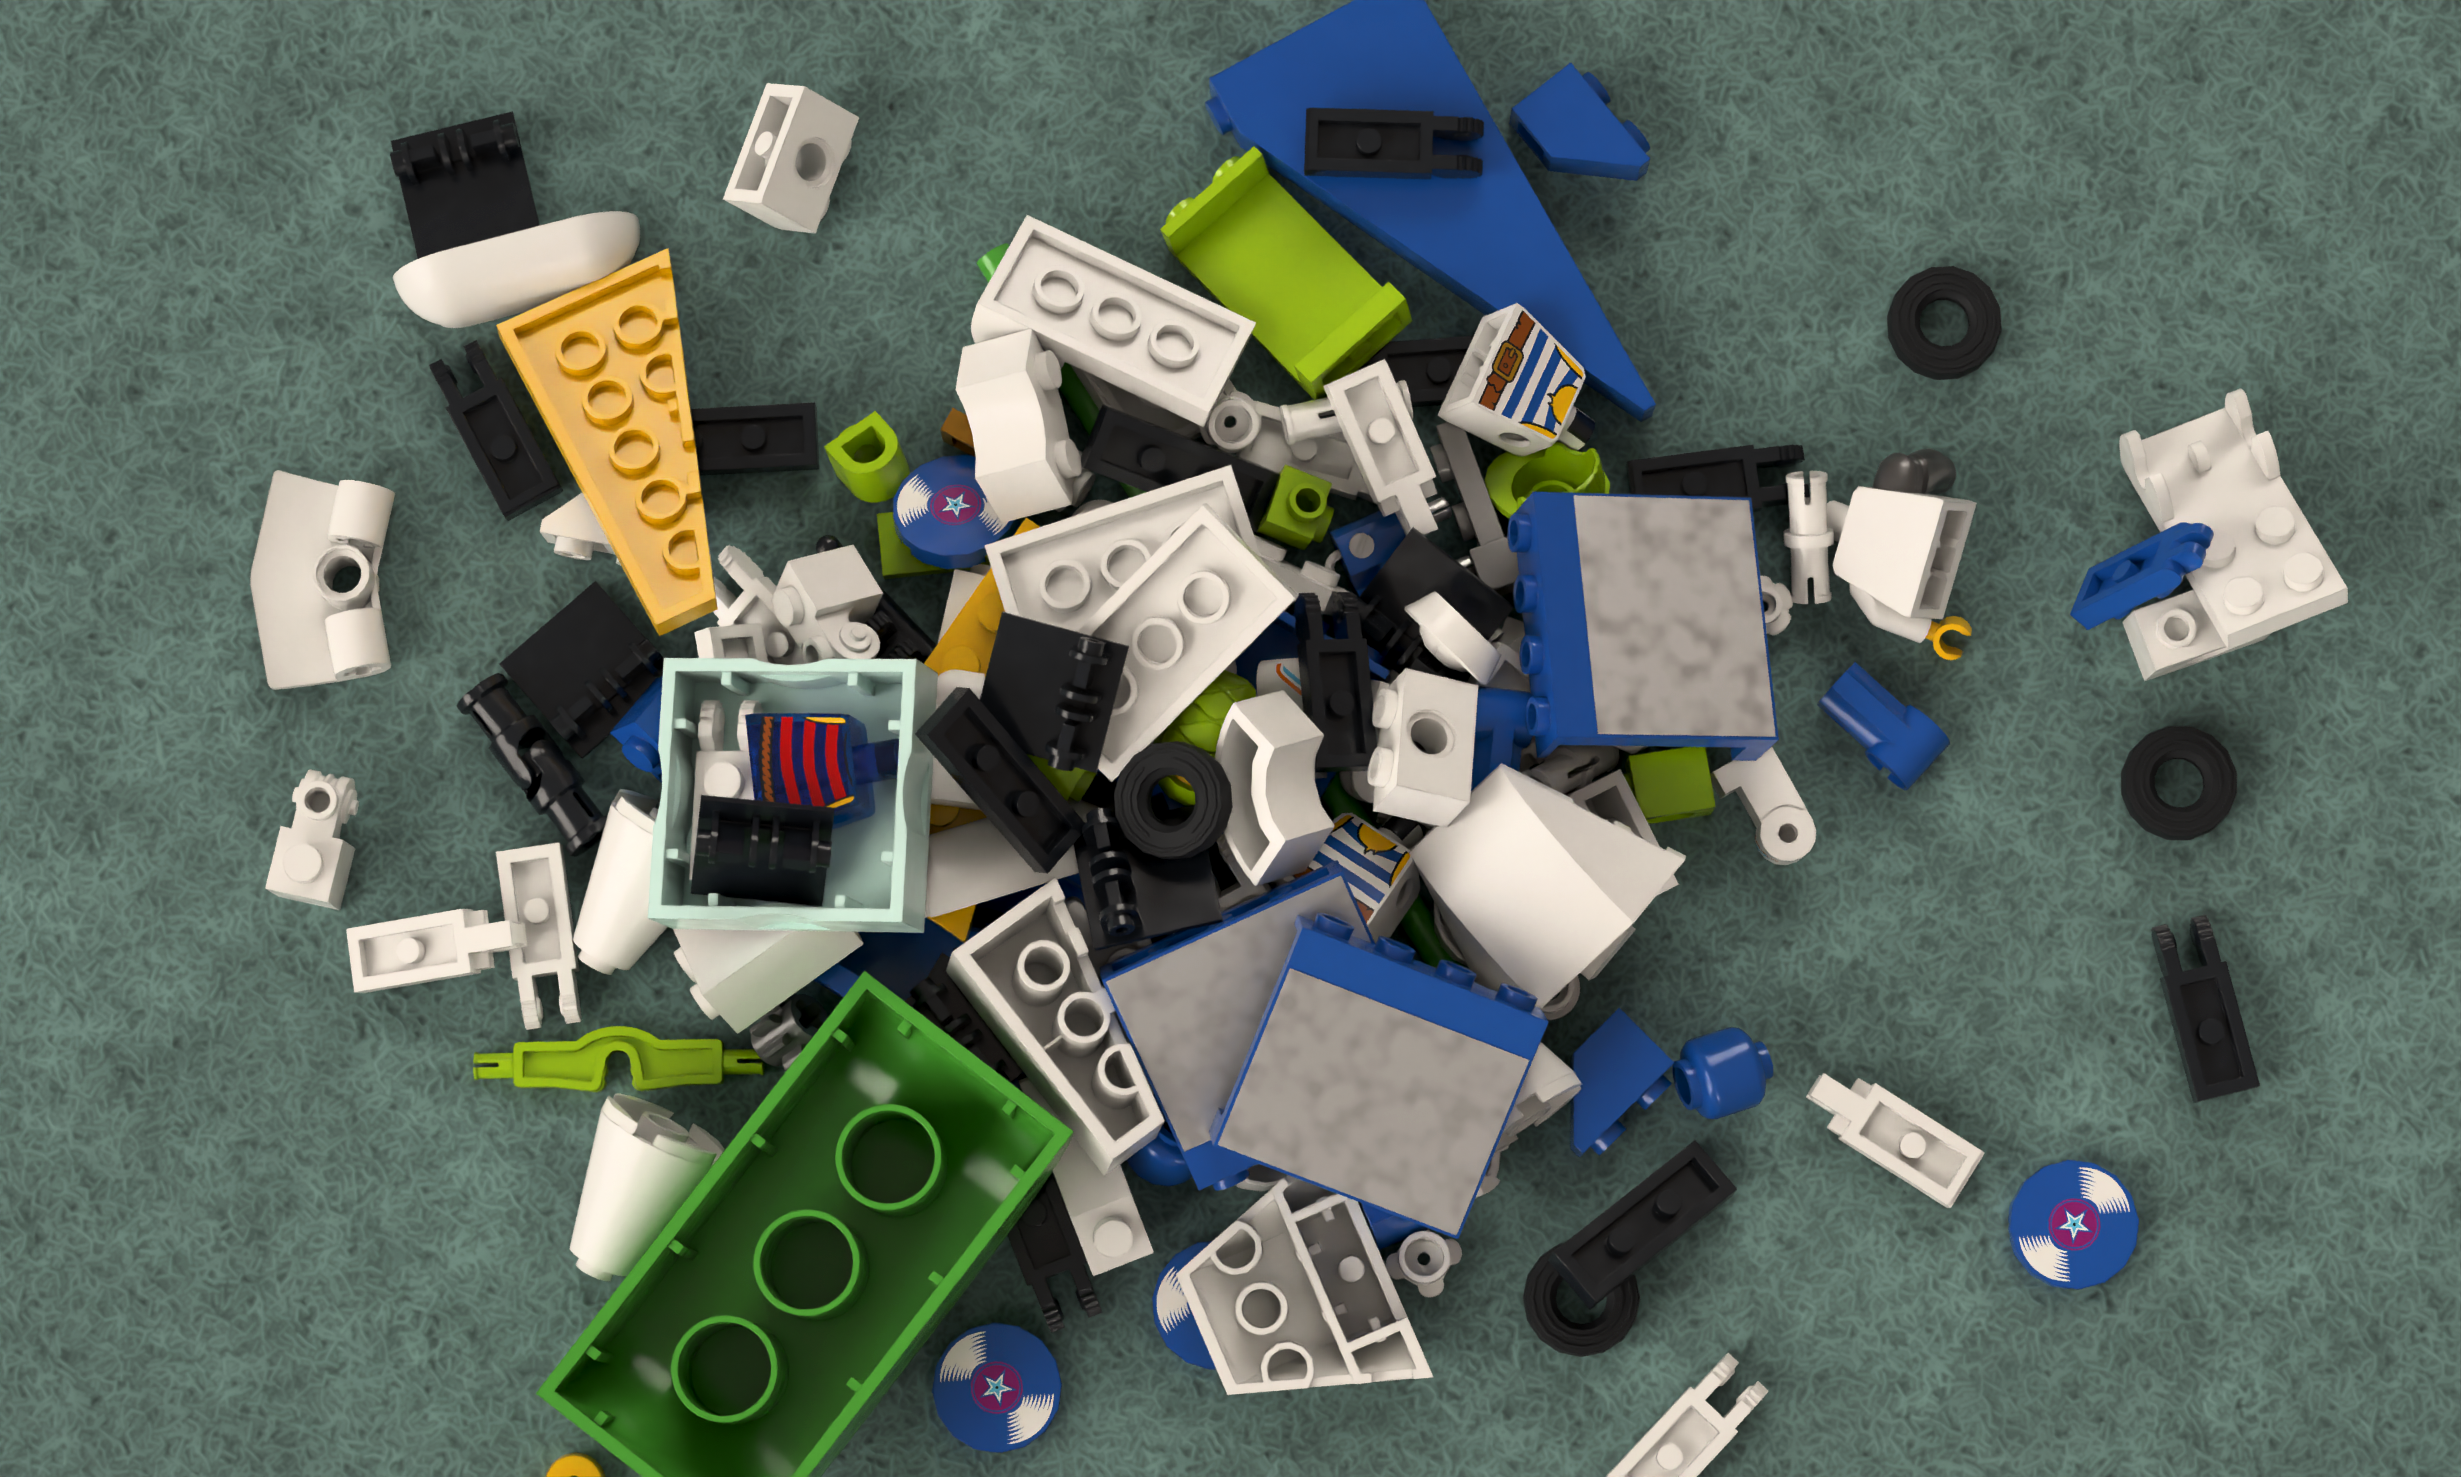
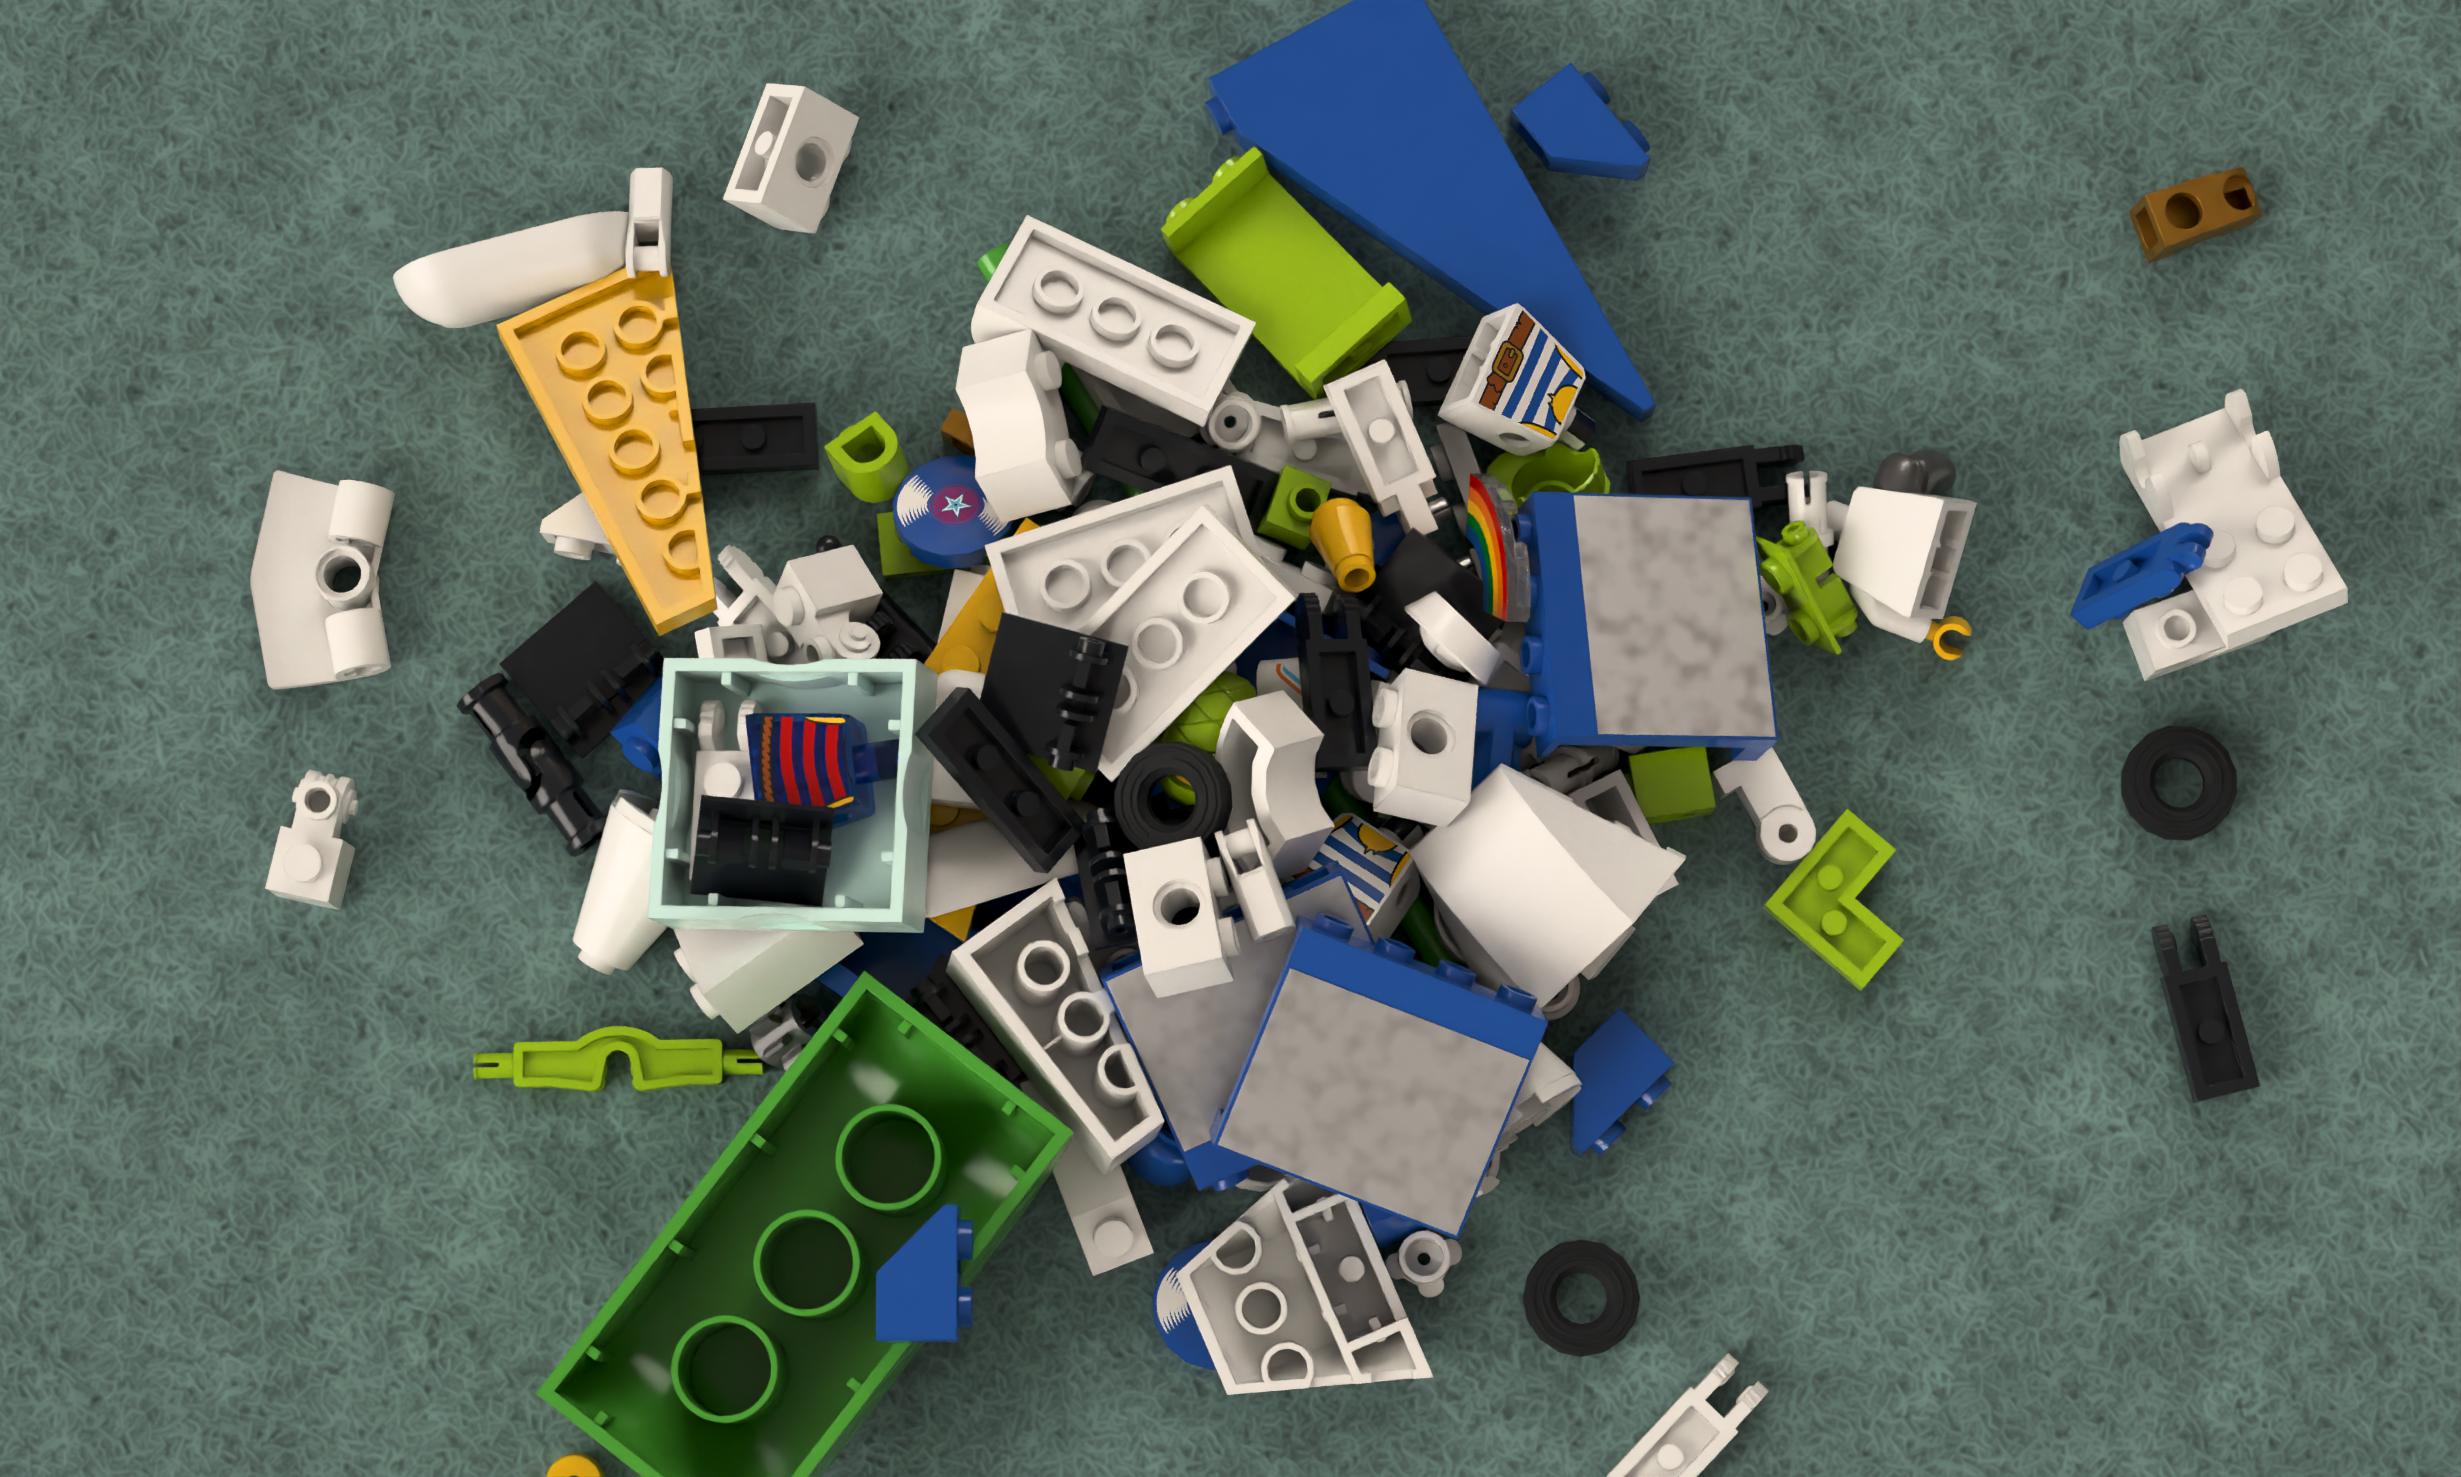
white hinge [346,909,528,993] -> none
black hinge [390,111,540,259] -> none
black hinge [429,340,563,521] -> none
white hinge [496,843,582,1030] -> none
white cone [570,1094,724,1282] -> none
blue tile [932,1323,1062,1453] -> none
black hinge [1007,1172,1102,1333] -> none
black hinge [1304,108,1484,180] -> none
black plate [1548,1140,1737,1309] -> none
blue head [1672,1027,1773,1119] -> none
white hinge [1806,1073,1985,1208] -> none
blue piece [1817,662,1950,790] -> none
black tyre [1887,266,2002,380] -> none
blue tile [2008,1160,2139,1290] -> none
none -> white bar [625,167,673,278]
none -> blue slope [876,1205,974,1342]
none -> white brick [1123,837,1241,998]
none -> white bar [1214,818,1296,944]
none -> yellow cone [1309,498,1376,592]
none -> tile [1465,473,1531,622]
none -> lime hinge [1756,520,1858,655]
none -> lime plate [1762,809,1904,991]
none -> pearl gold leg [2129,167,2263,264]

